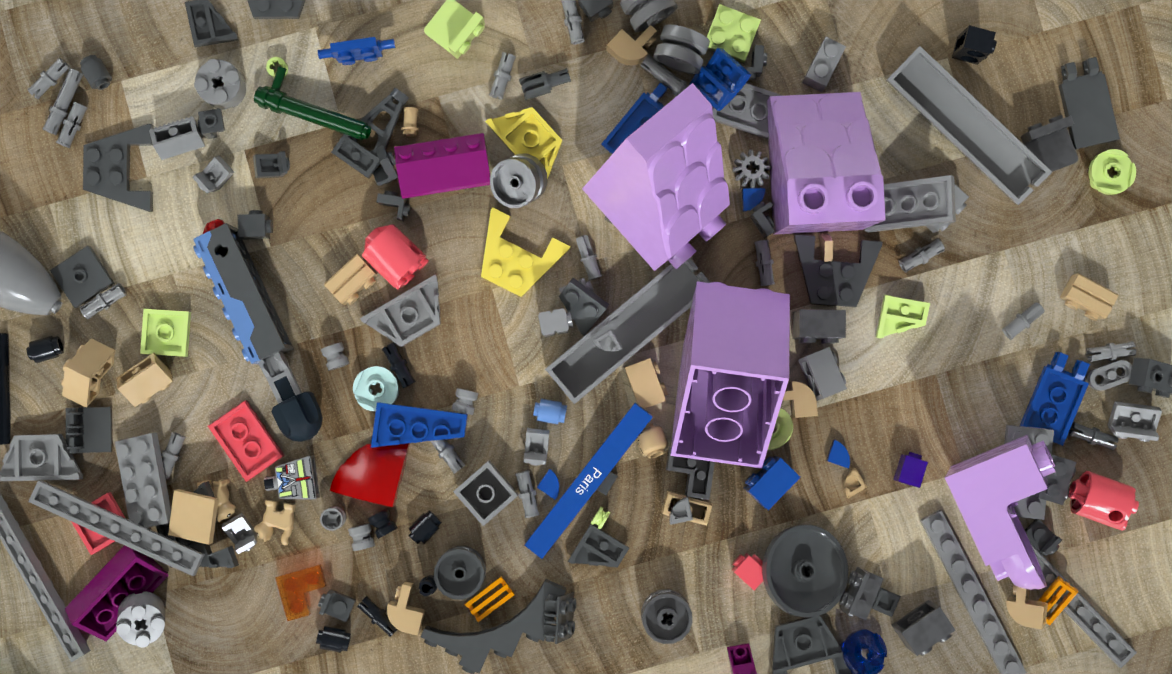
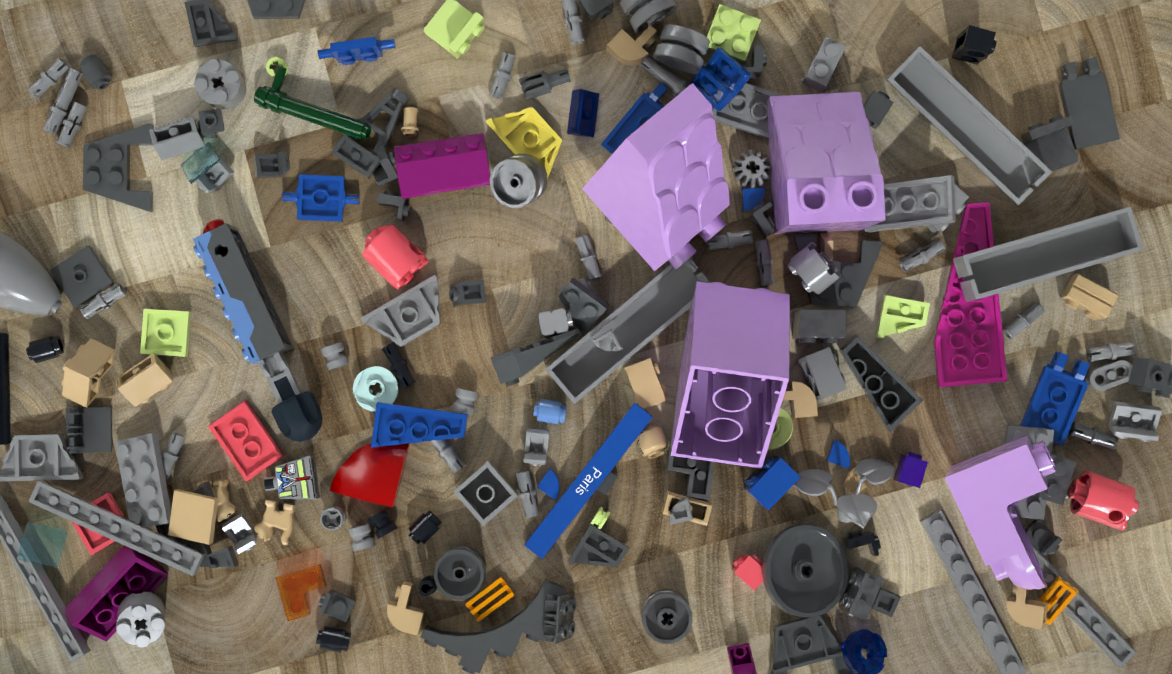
dark grey brick [237,210,273,240] -> none
tan brick [324,254,377,305] -> none
black pin [357,596,397,637] -> none
light yellow wing [481,207,570,297] -> none
flat silver brick [891,600,955,656] -> none
yellowish green plate [1088,149,1136,195] -> none
none -> clear light blue piece [17,522,68,568]
none -> clear light blue piece [181,142,221,184]
none -> blue plate [282,174,360,222]
none -> dark grey bracket [449,280,486,307]
none -> dark grey wedge [491,329,579,387]
none -> clear blue slope [567,89,599,138]
none -> light grey pin [706,230,753,252]
none -> light grey brick [787,242,841,294]
none -> light grey plant [794,458,894,528]
none -> dark grey wedge [839,335,923,432]
none -> black bracket [843,530,881,556]
none -> dark grey brick [864,91,894,129]
none -> dark pink wing [933,202,1007,387]
none -> light grey piece [953,206,1144,302]

